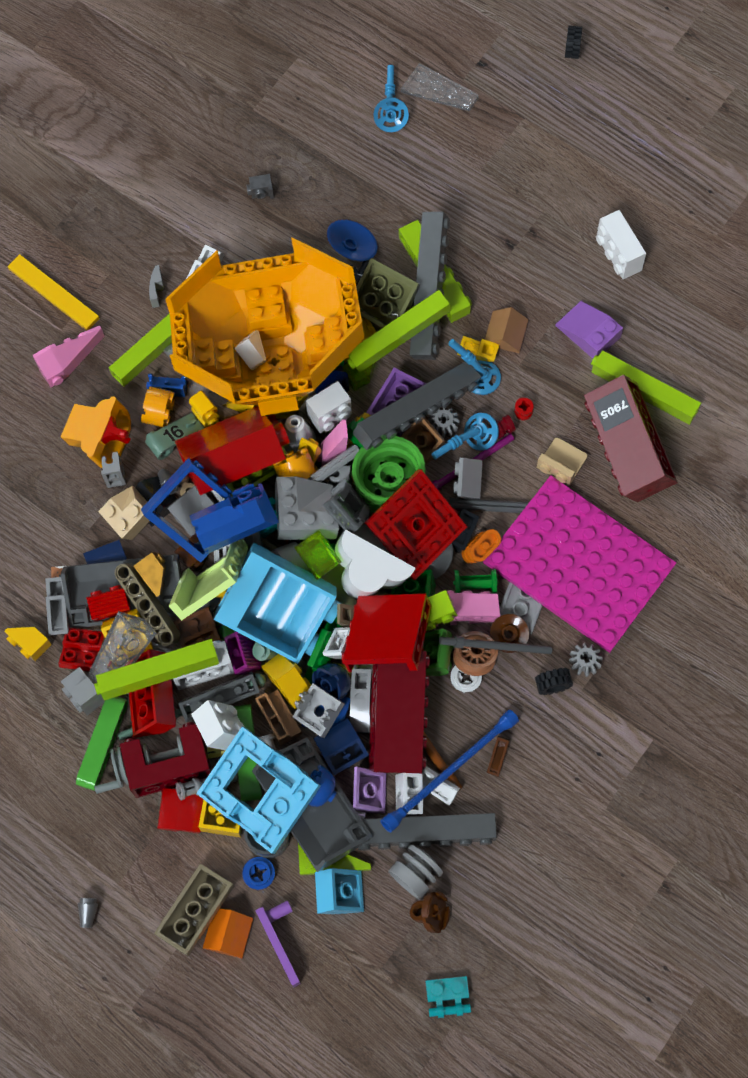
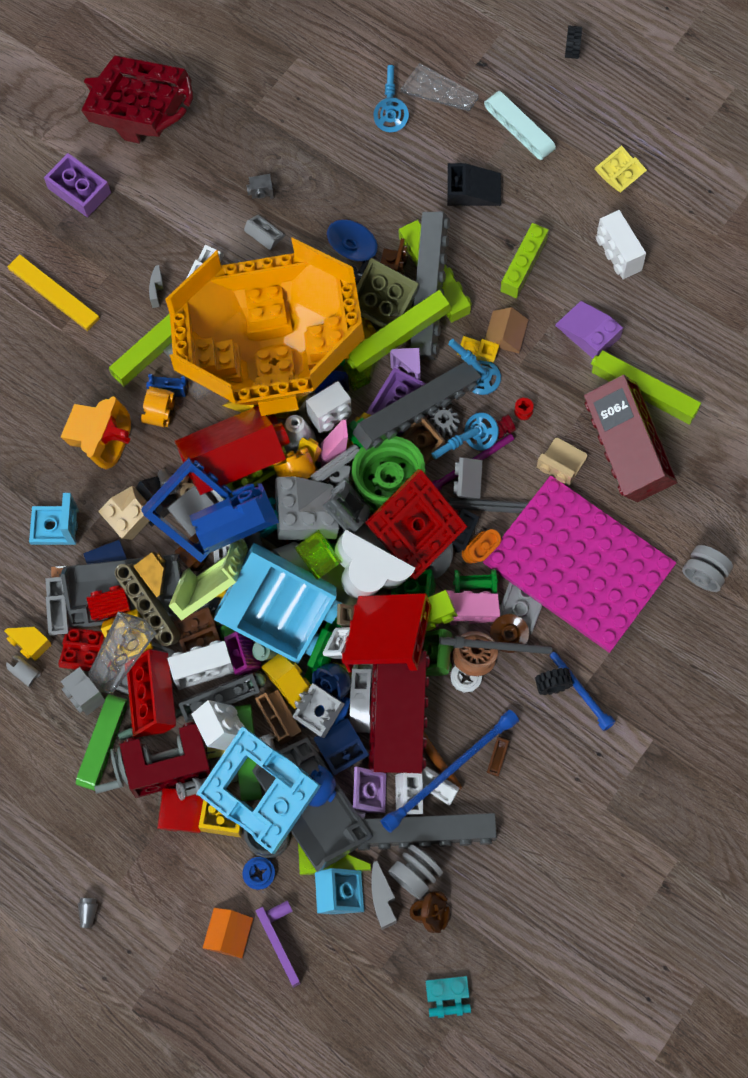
bright pink wedge [33,326,104,387] -> none
lime brick [94,639,219,701] -> none
light grey hinge [101,452,126,488] -> none
sand green door [145,413,204,460] -> none
dark tan brick [154,864,234,956] -> none
yellow brick [189,390,219,428] -> none
white slope [235,330,267,370] -> none
light grey gear [569,643,603,677] -> none
none -> light grey piece [6,655,41,687]
none -> medium azure bracket [29,493,79,545]
none -> medium lavender brick [44,153,111,218]
none -> dark red piece [81,55,193,144]
none -> light grey slope [244,215,285,250]
none -> light grey slope [372,861,397,930]
none -> reddish brown bracket [380,238,408,275]
none -> lavender slope [390,348,420,380]
none -> black slope [447,163,501,206]
none -> light aqua beam [484,91,556,160]
none -> lime brick [501,223,549,298]
none -> blue piece [550,652,616,731]
none -> light yellow slope [595,146,647,193]
none -> light grey wheel [682,545,733,592]

